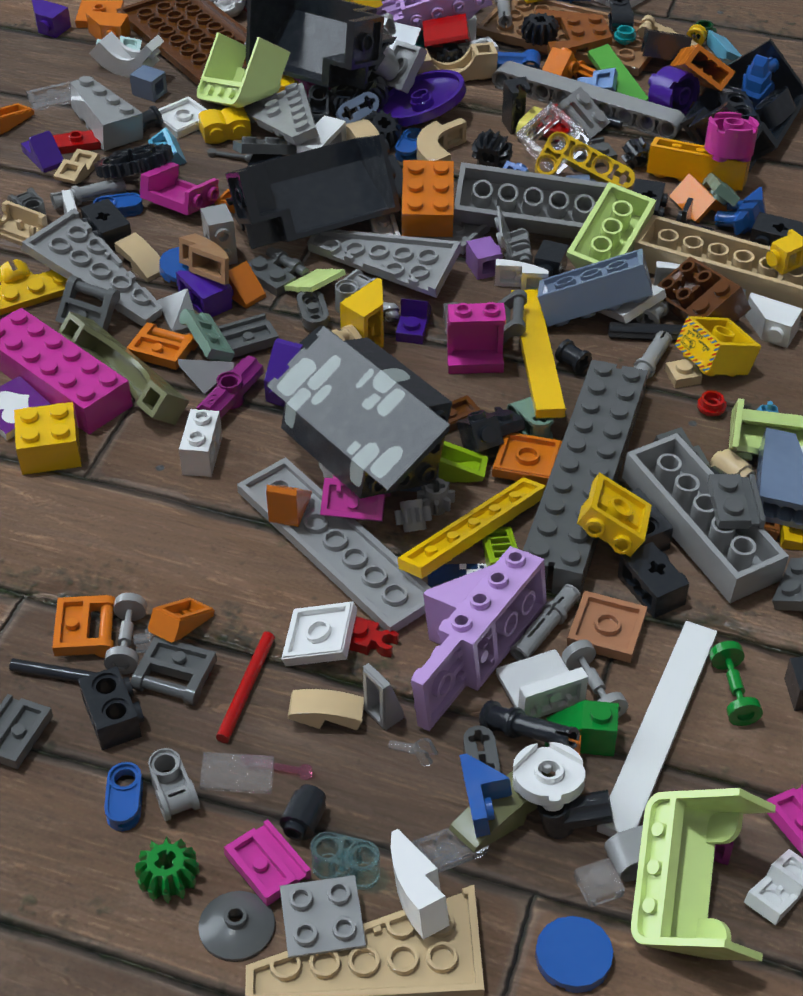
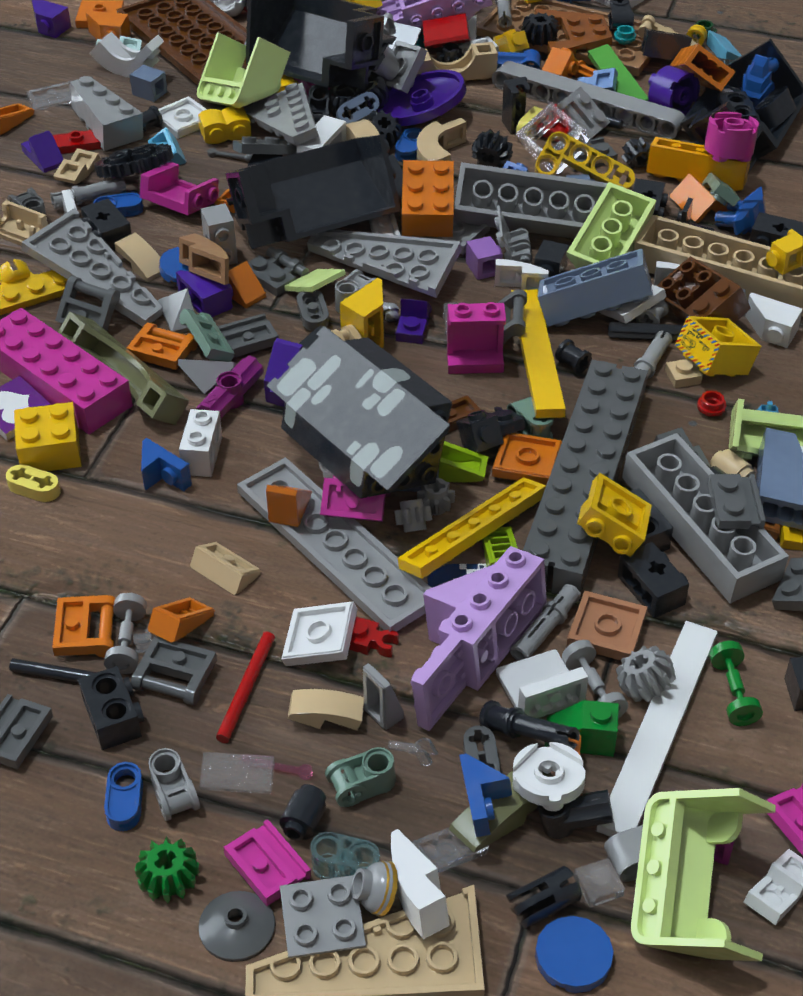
none -> light yellow beam [6,464,61,502]
none -> blue slope [141,438,192,492]
none -> tan slope [190,542,261,595]
none -> sand green piece [325,747,396,807]
none -> light grey piece [351,861,398,917]
none -> yellow brick [493,29,530,53]
none -> black arm [506,866,582,929]
none -> light grey gear [616,646,676,702]

